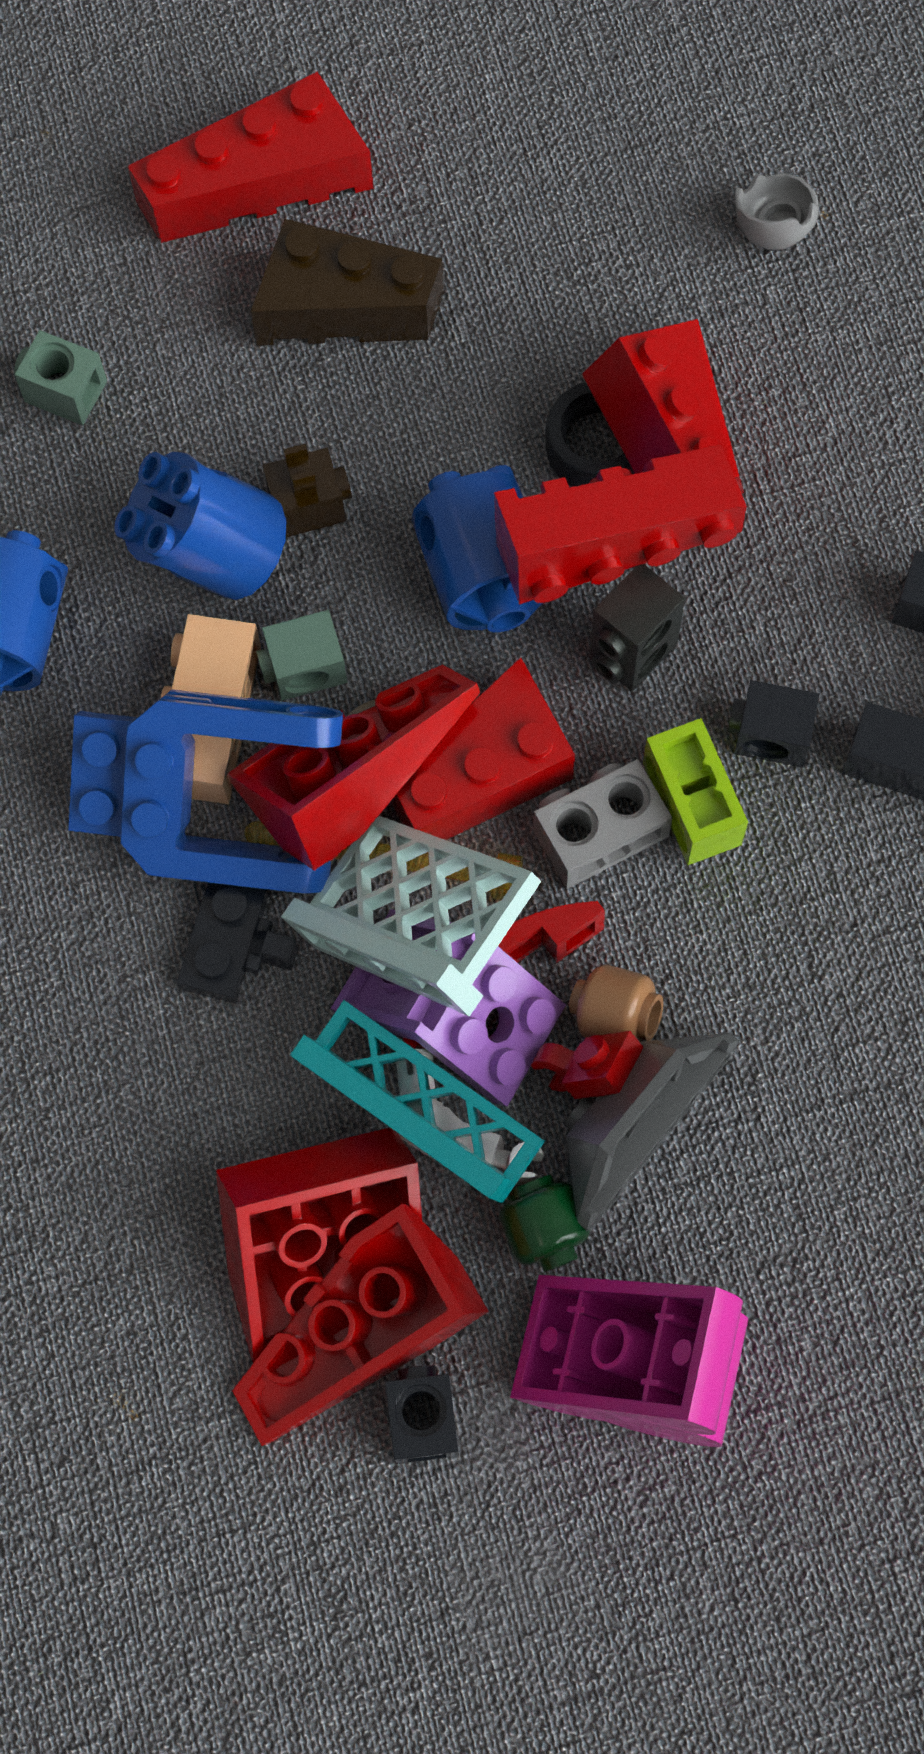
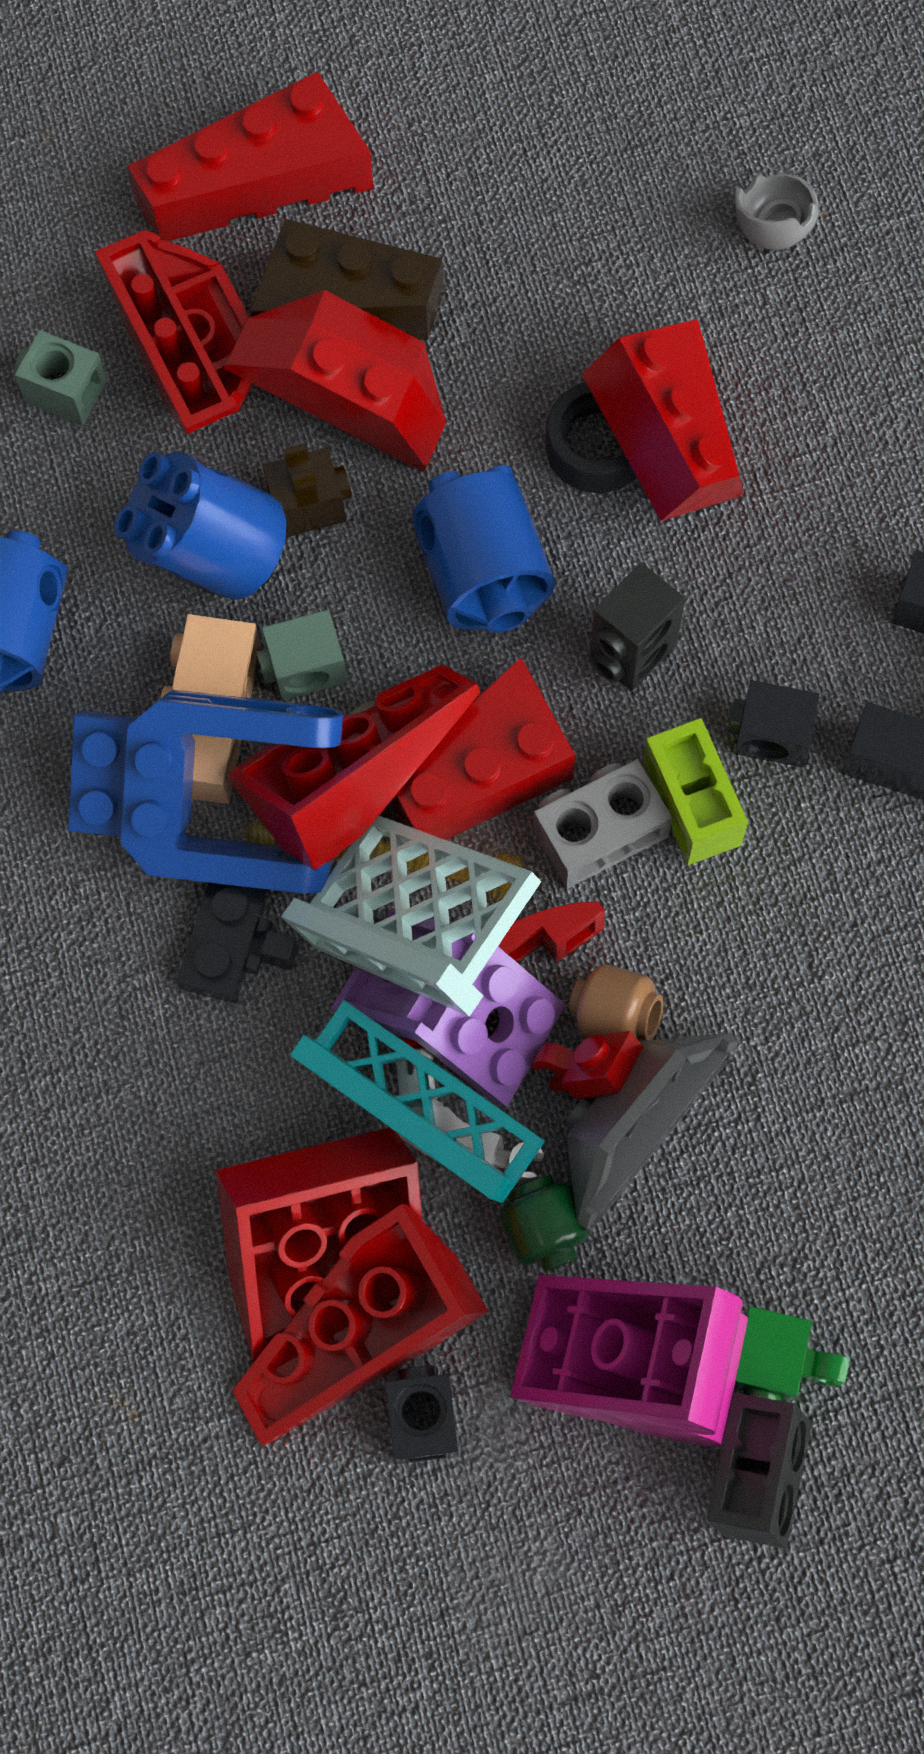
red wedge [494,445,747,605] -> none
none -> red wedge [95,230,253,434]
none -> red wedge [224,290,446,472]
none -> pearl dark grey brick [707,1392,812,1549]
none -> green brick [734,1306,850,1403]

